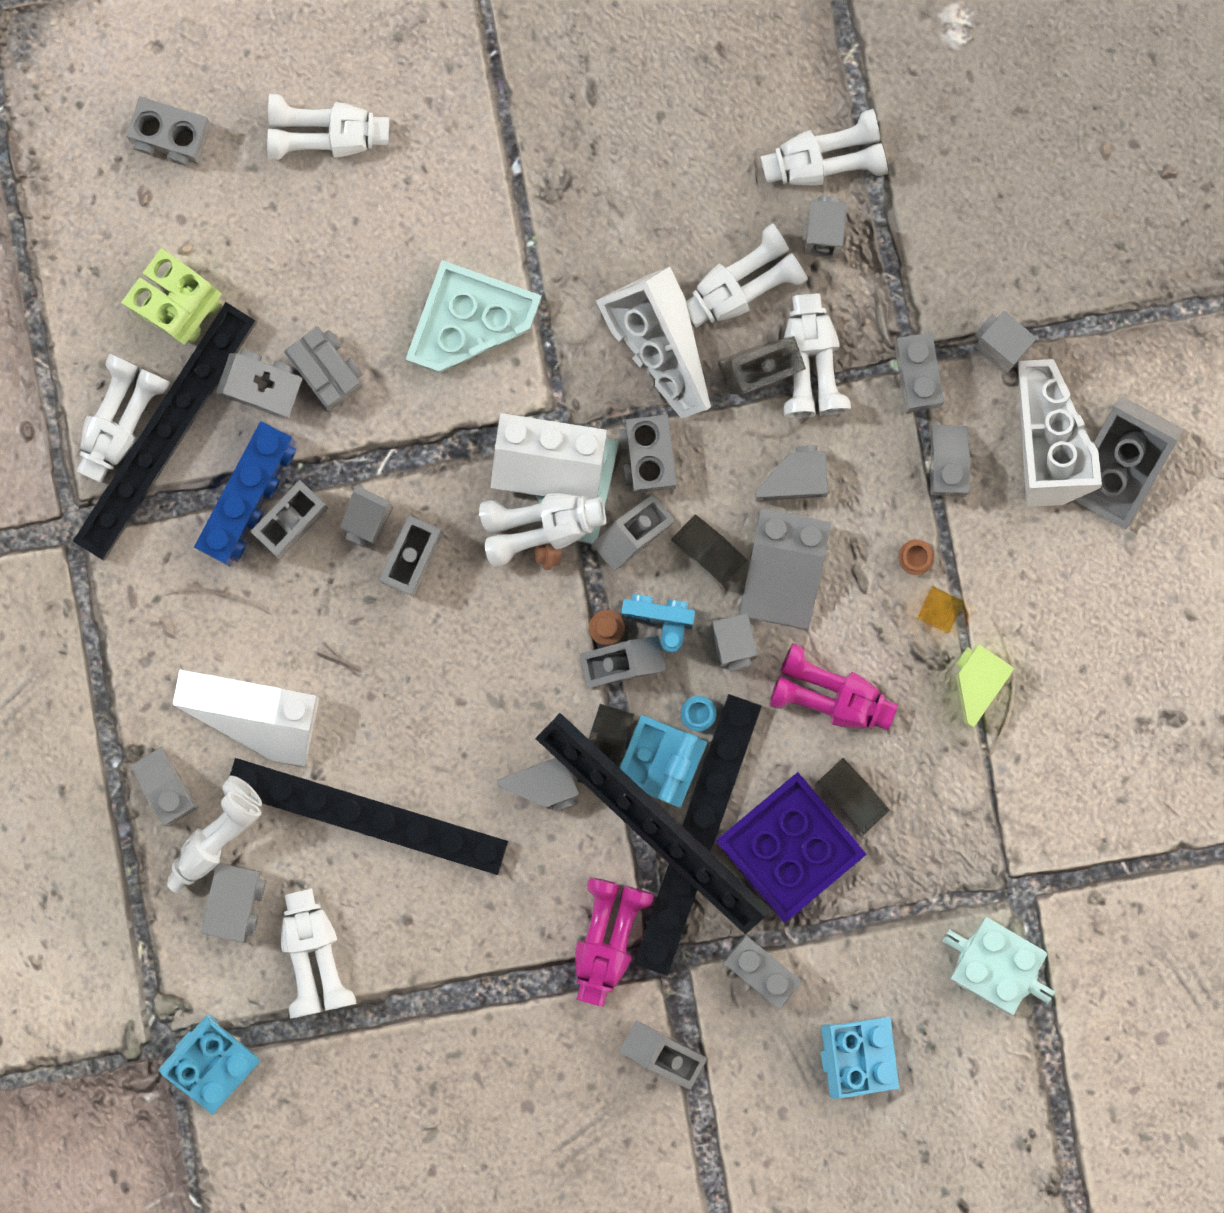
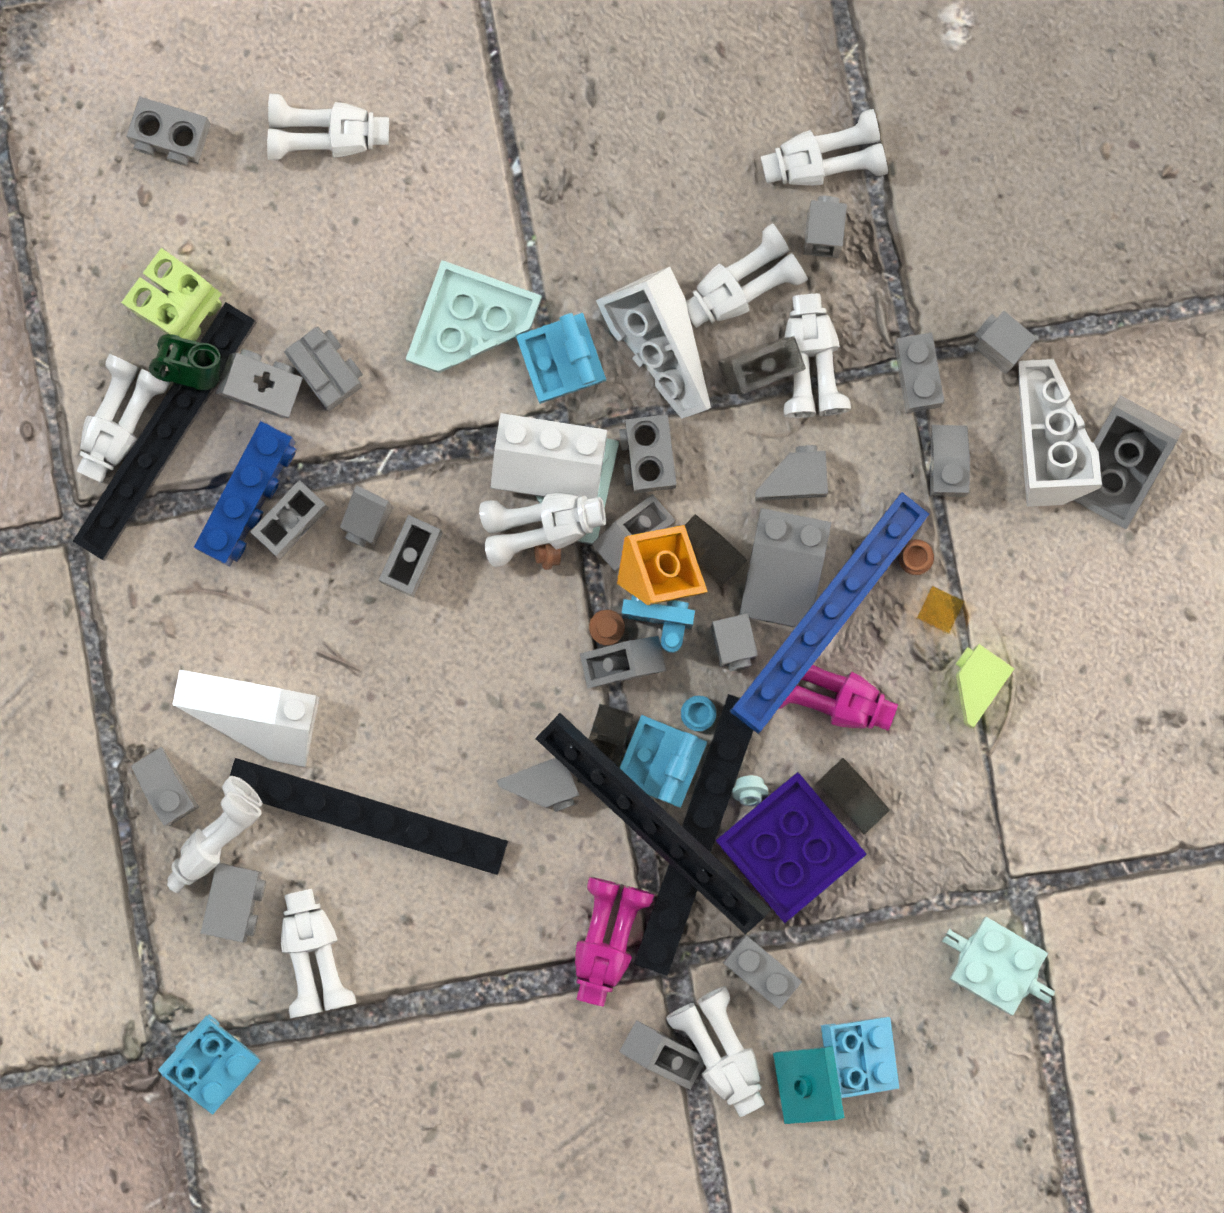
none -> dark green piece [149,334,220,390]
none -> medium azure plate [516,313,606,404]
none -> light orange slope [617,525,708,605]
none -> white piece [666,986,765,1117]
none -> blue plate [730,492,929,733]
none -> light aqua plate [732,775,768,806]
none -> teal plate [773,1046,845,1124]

